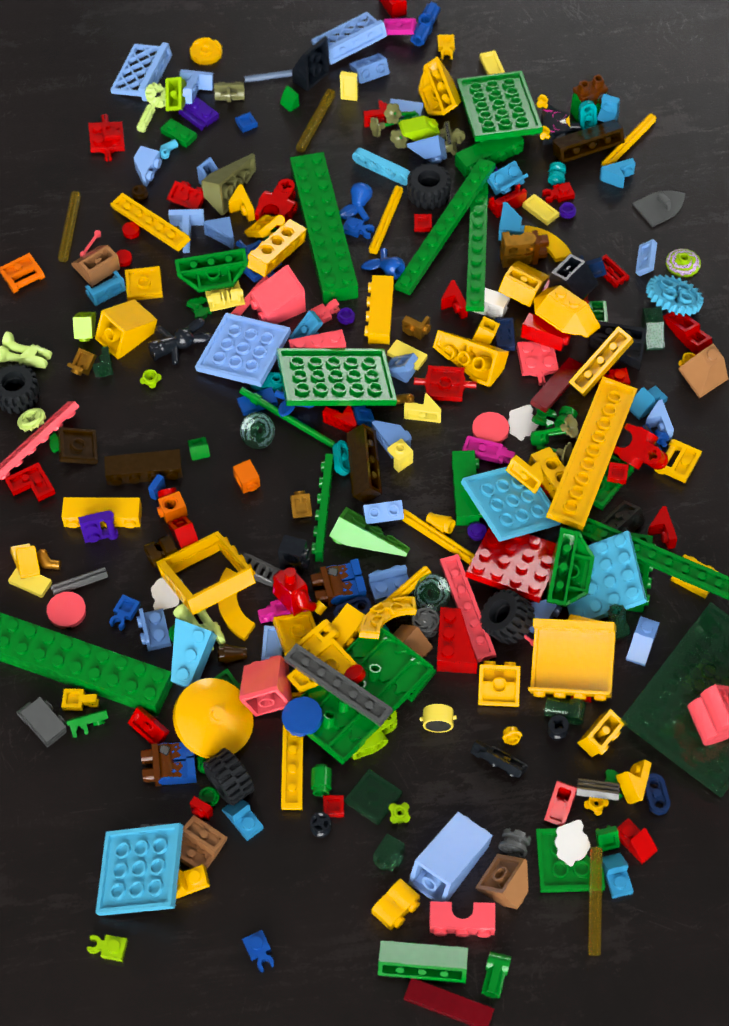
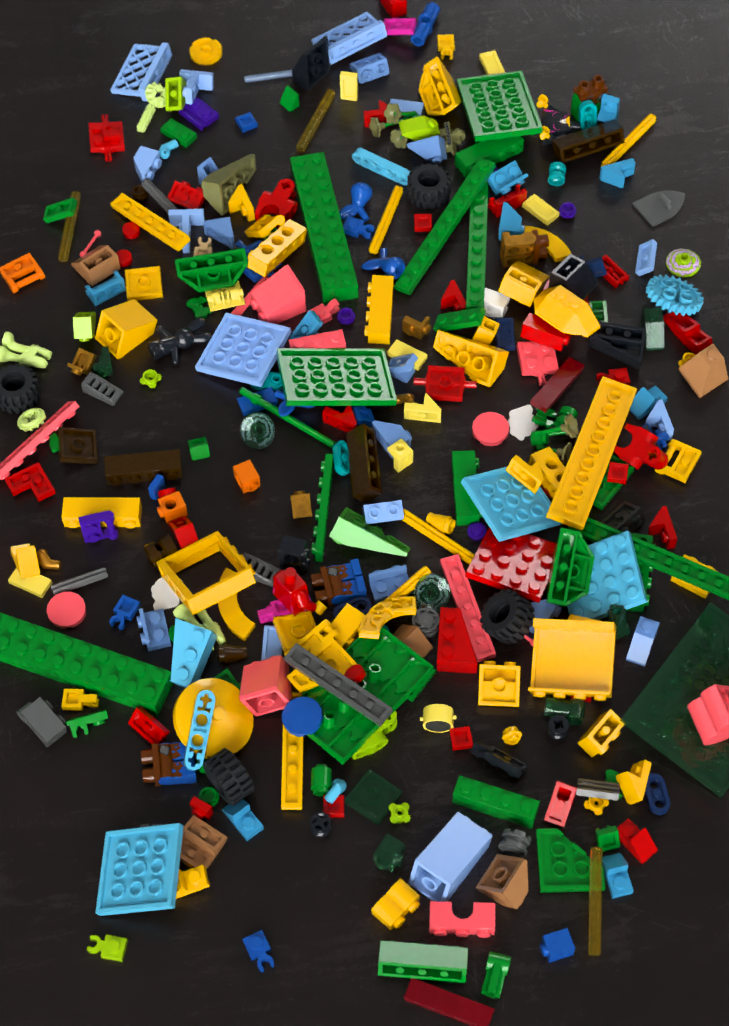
olive hips [214,81,245,102] -> none
dark pink hinge [462,436,515,464] -> none
red plate [542,182,575,203] -> none
white sticker [555,820,590,866] -> none
yellow brick [569,326,634,397] -> none
none -> green plate [43,197,77,224]
none -> dark grey slope [81,372,124,406]
none -> dark grey axle [141,179,178,213]
none -> medium azure beam [184,690,215,771]
none -> tan plate [193,237,213,256]
none -> medium azure arm [324,778,347,804]
none -> green plate [433,307,486,332]
none -> red plate [449,726,473,751]
none -> green brick [452,775,540,829]
none -> blue brick [539,928,575,963]

